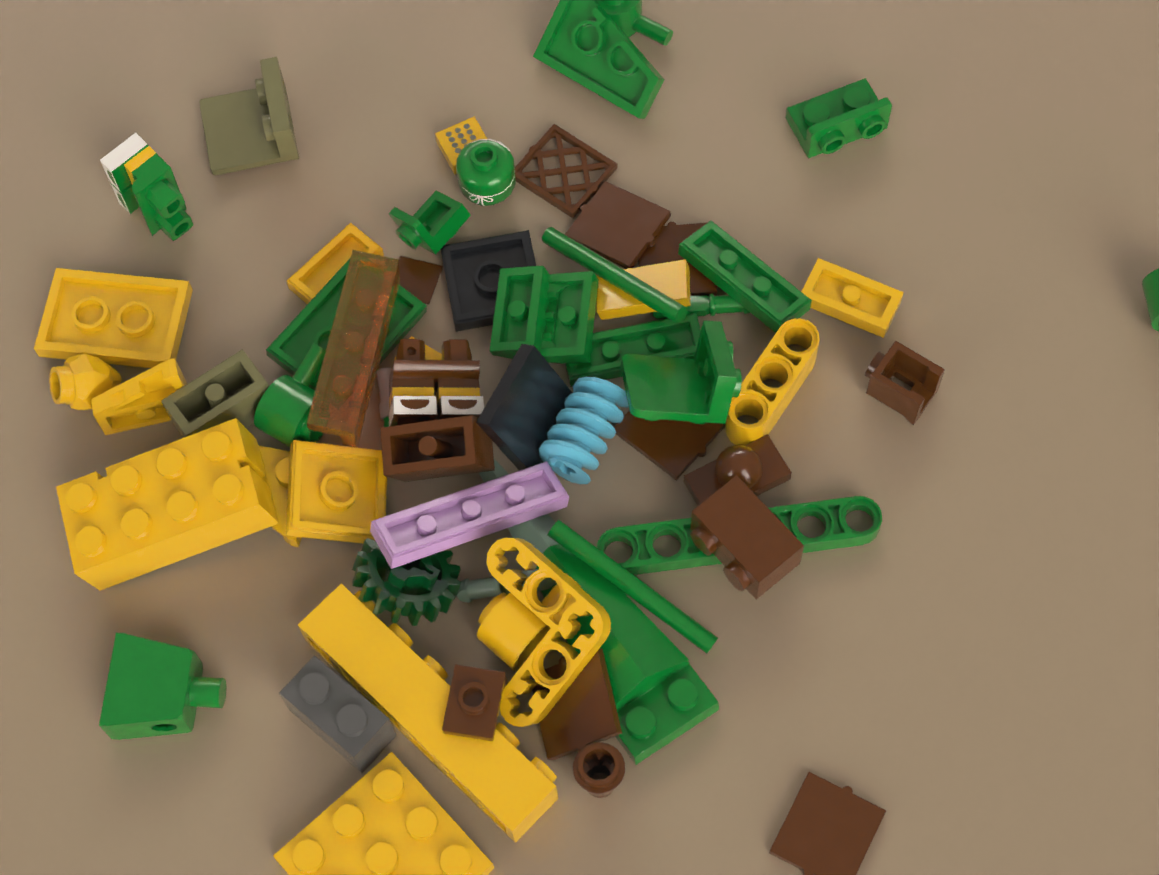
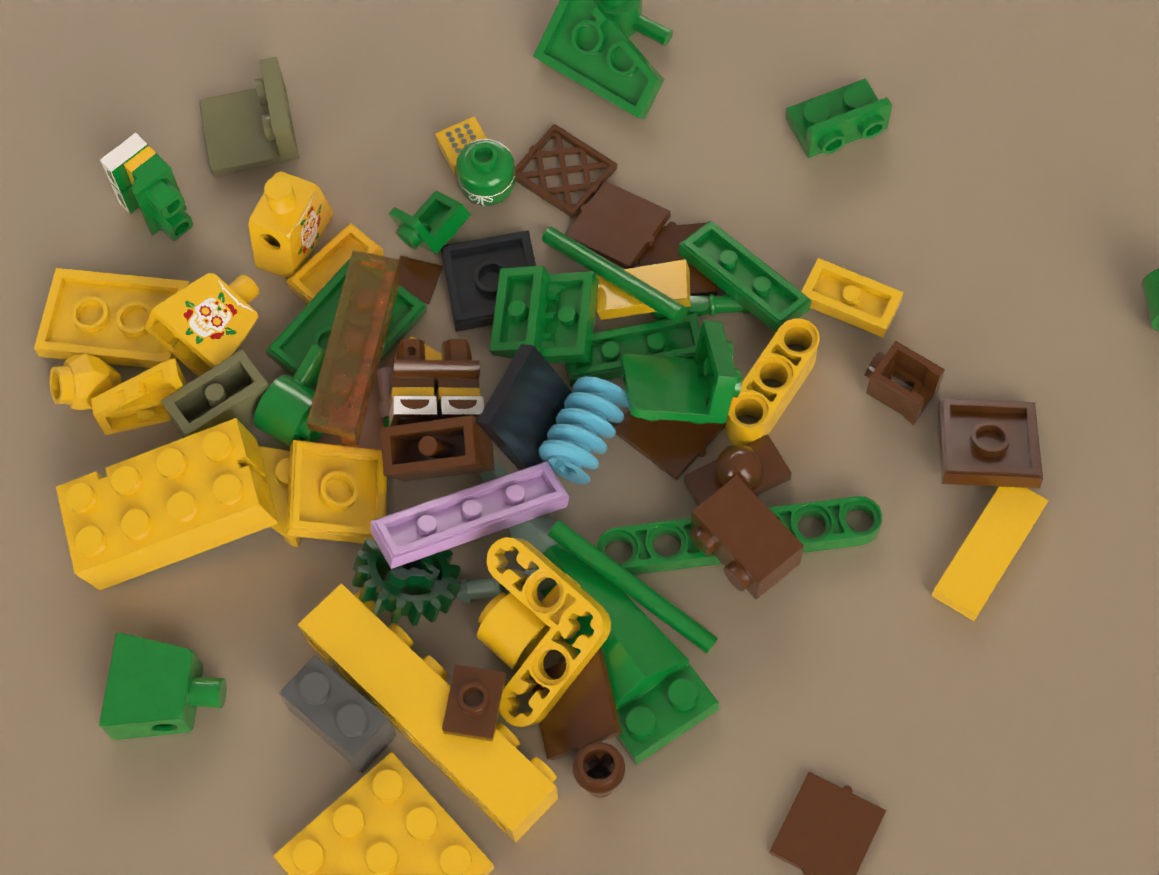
none -> yellow torso [144,273,260,377]
none -> yellow torso [248,171,334,279]
none -> yellow tile [931,487,1049,621]
none -> reddish brown tile [937,398,1043,488]

